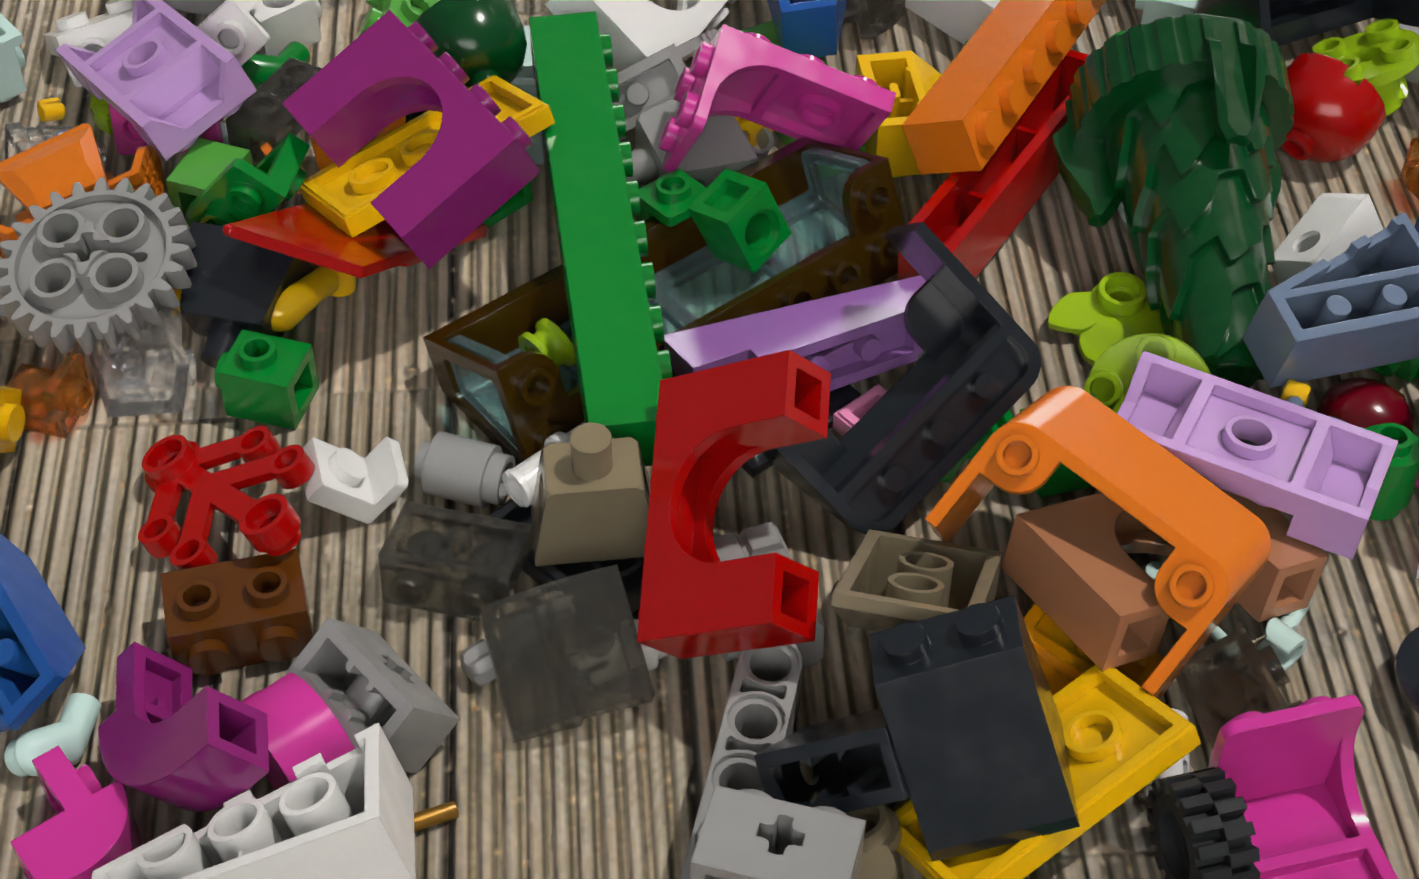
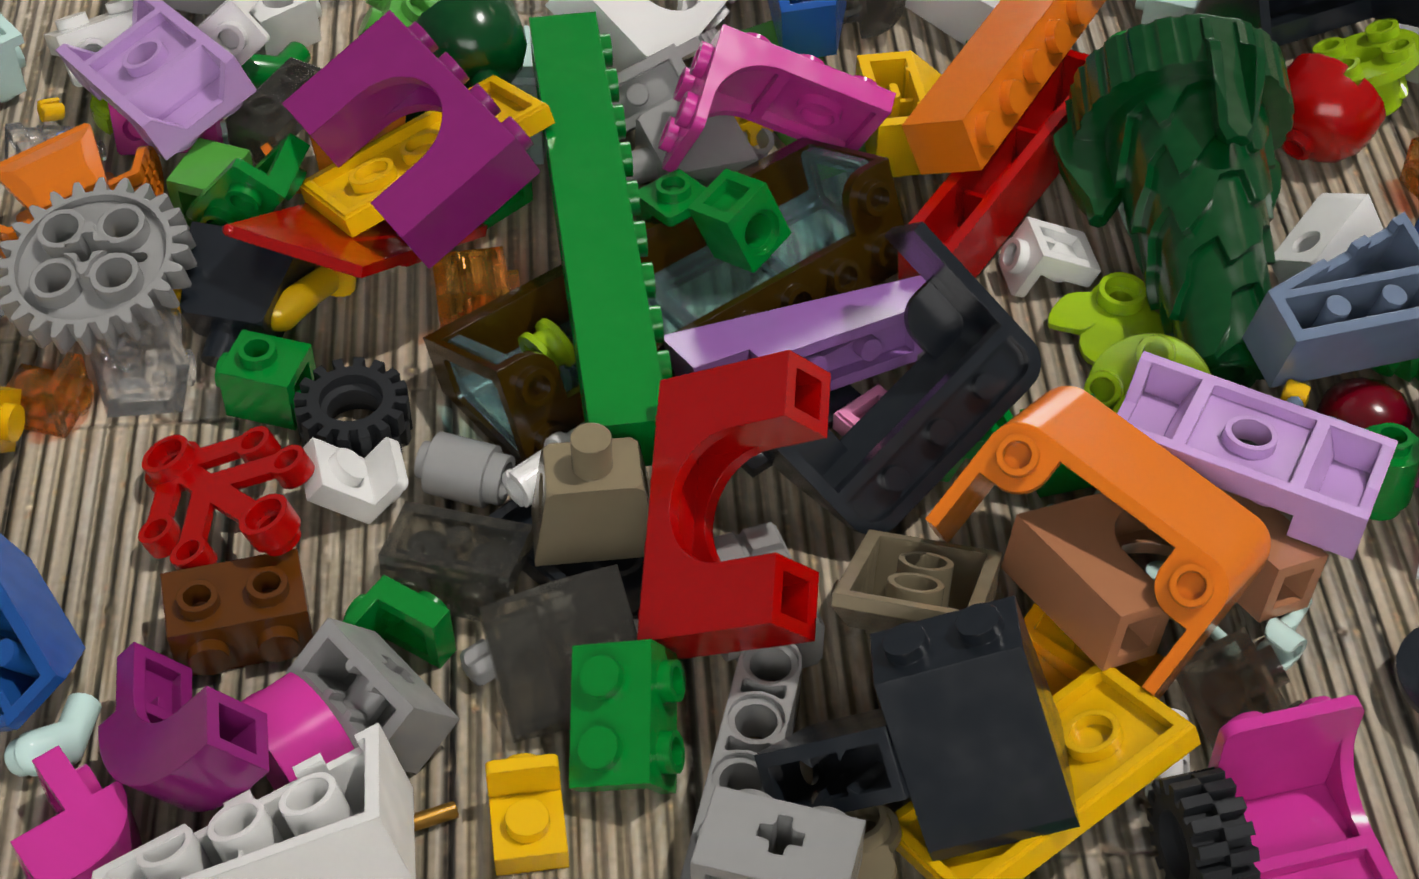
none -> black tyre [293,357,413,458]
none -> green bracket [342,575,457,669]
none -> clear orange brick [433,246,521,328]
none -> yellow bracket [485,753,570,876]
none -> green bracket [569,639,686,794]
none -> white bracket [998,216,1101,298]

